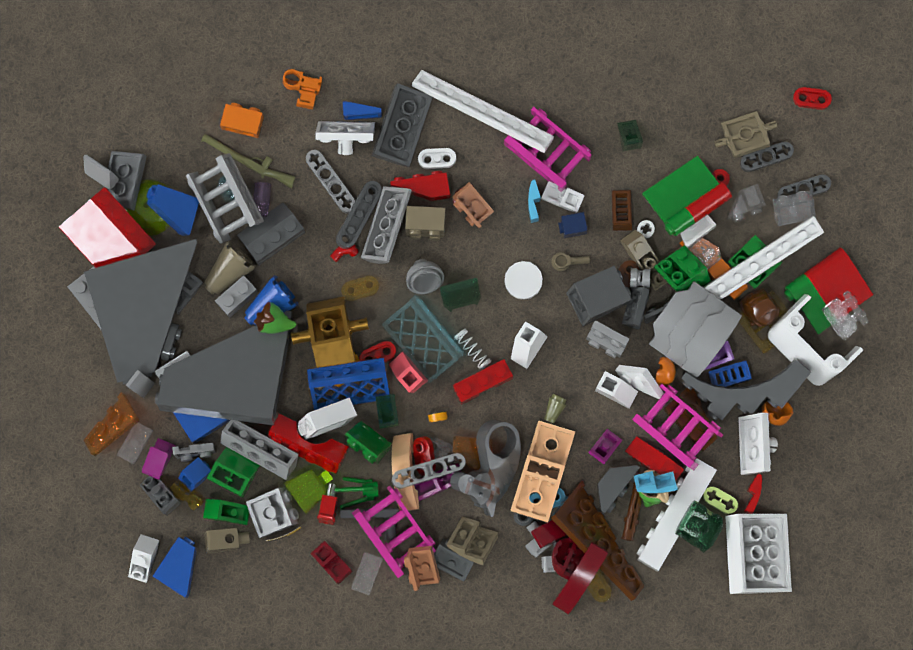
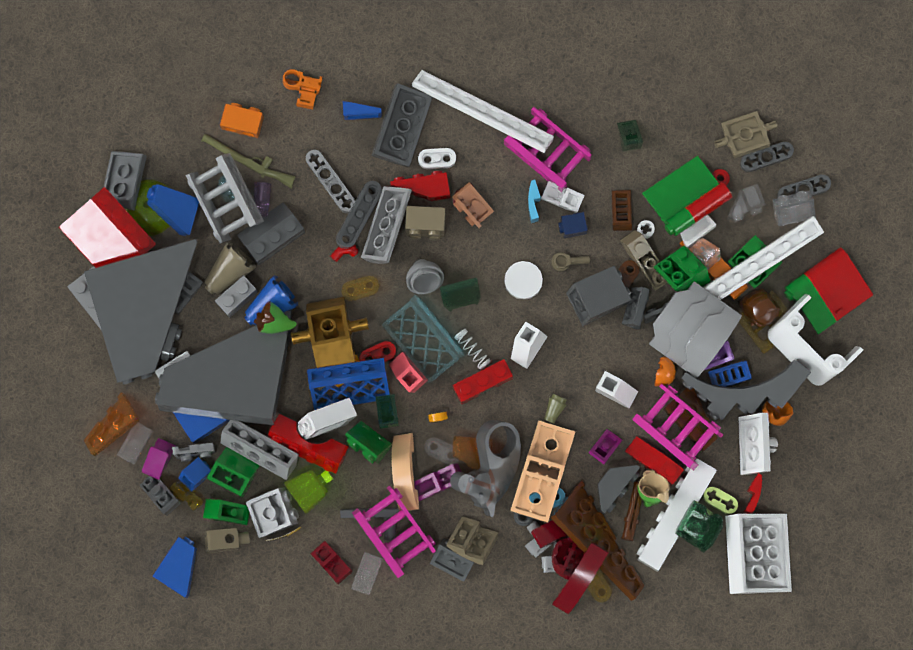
light grey slope [83,155,119,190] -> none
light grey slope [126,370,155,398] -> none
white slope [128,534,159,583] -> none
white plate [316,121,375,155] -> none
red piece [317,483,338,525] -> none
green plant [334,477,378,509] -> none
light grey beam [392,453,465,489] -> none
nougat bracket [404,546,440,591] -> none
red plate [413,436,436,476] -> none
light grey plate [586,320,629,358] -> none
white wing [615,365,664,399] -> none
light grey wheel [630,268,650,288] -> none
medium azure slope [634,471,678,493] -> none
red plate [793,87,832,110] -> none
clear plate [821,291,869,341] -> none

